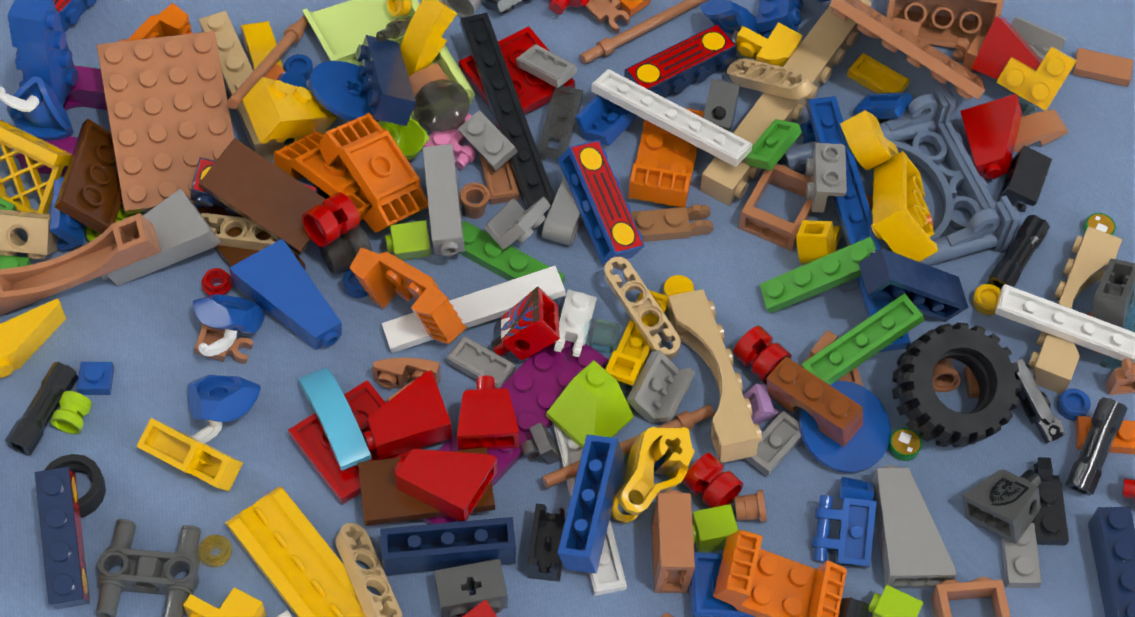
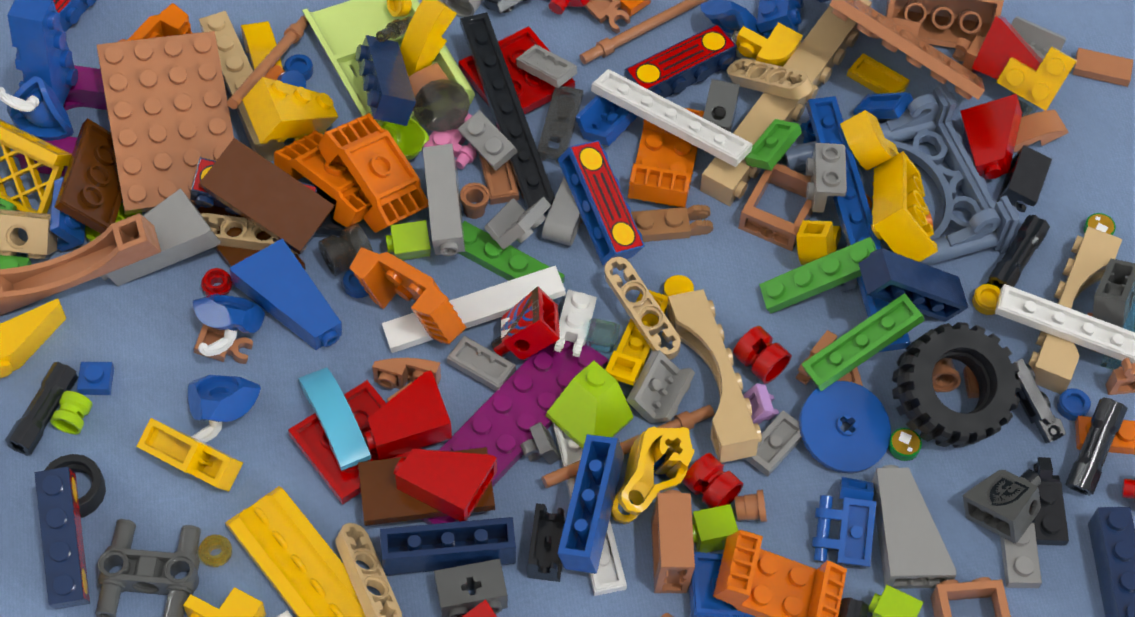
red wheel [302,192,360,247] -> none
blue piece [309,61,380,122] -> none
red torso [457,375,519,450] -> none
dark orange arch [766,357,863,447] -> none

